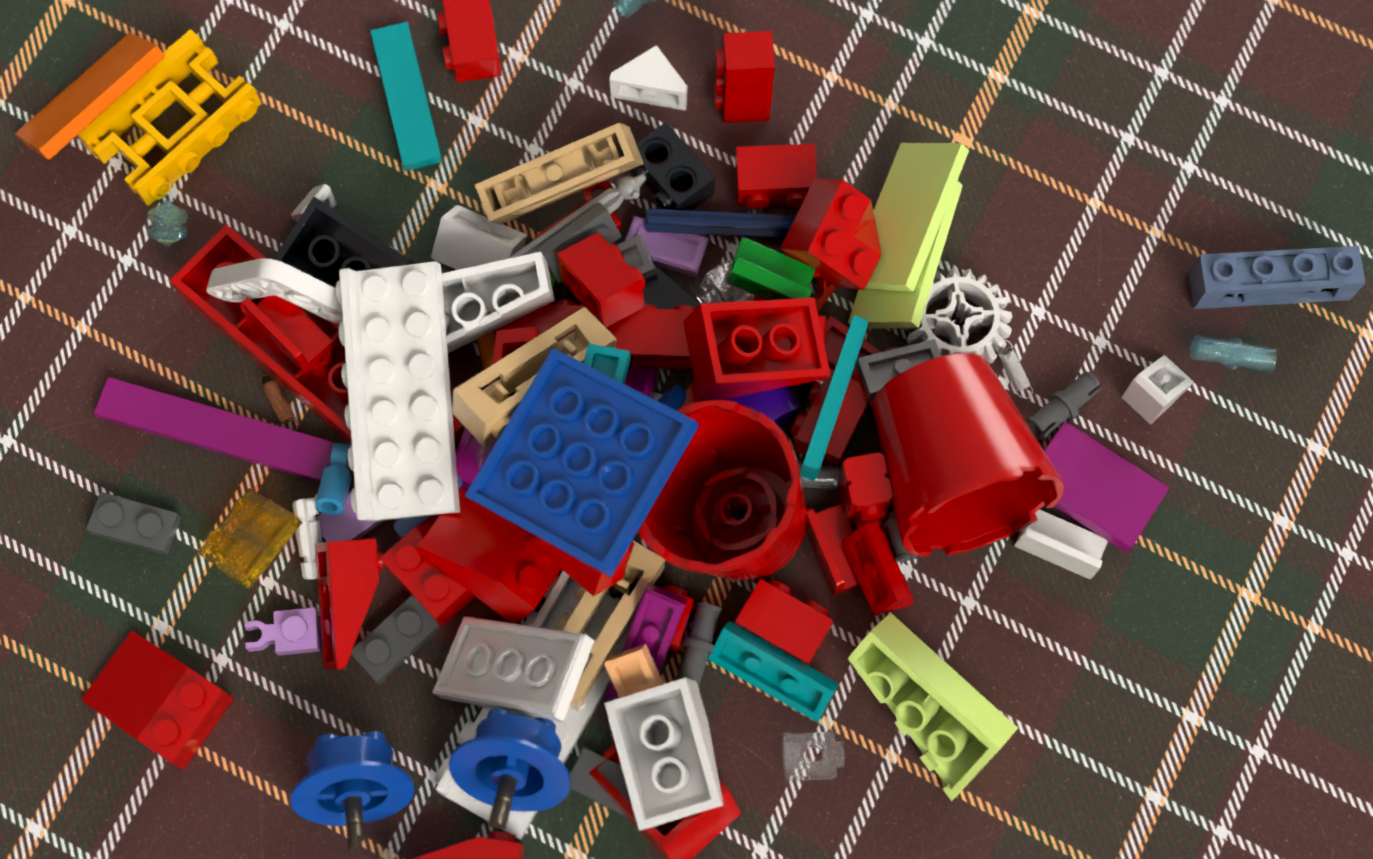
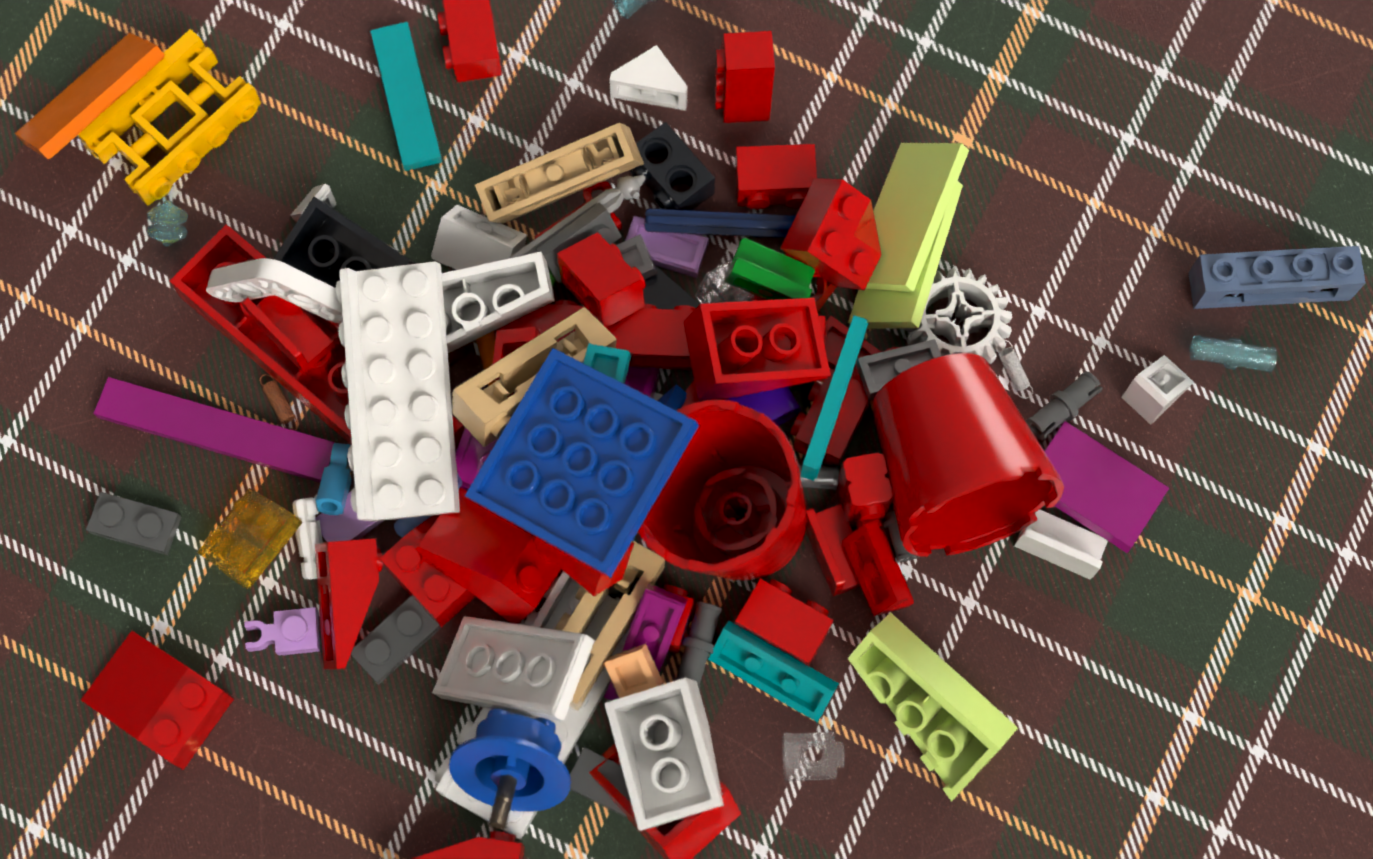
blue piece [290,732,414,855] -> none

